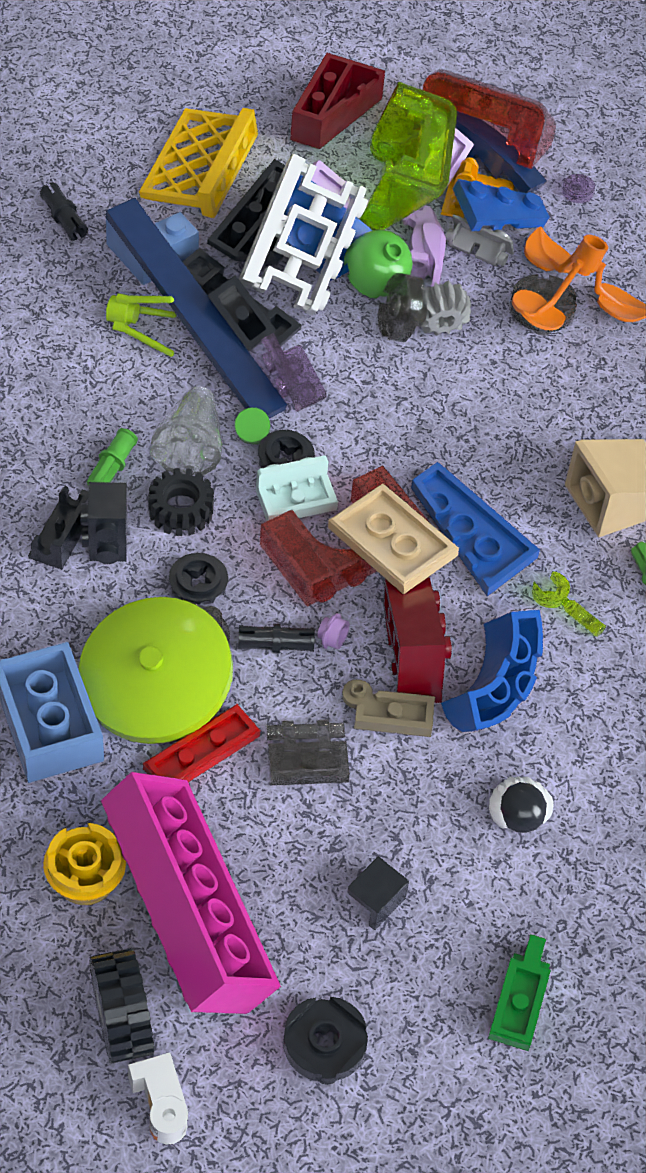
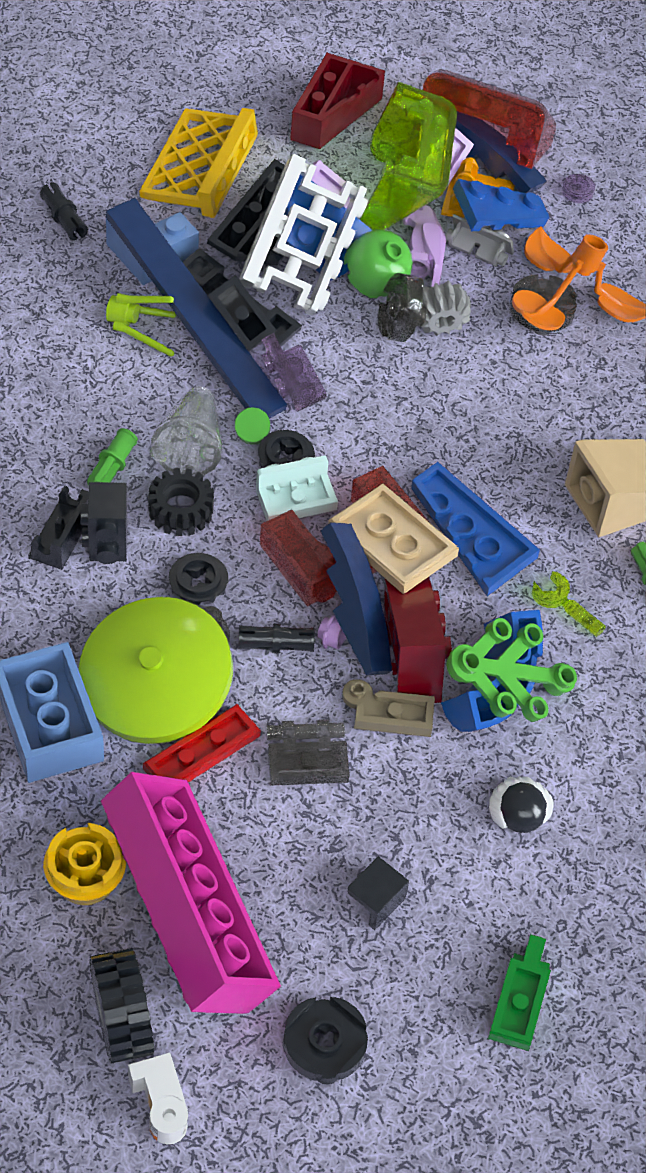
none -> dark blue slope [320,522,392,675]
none -> bright green plant [446,618,577,722]

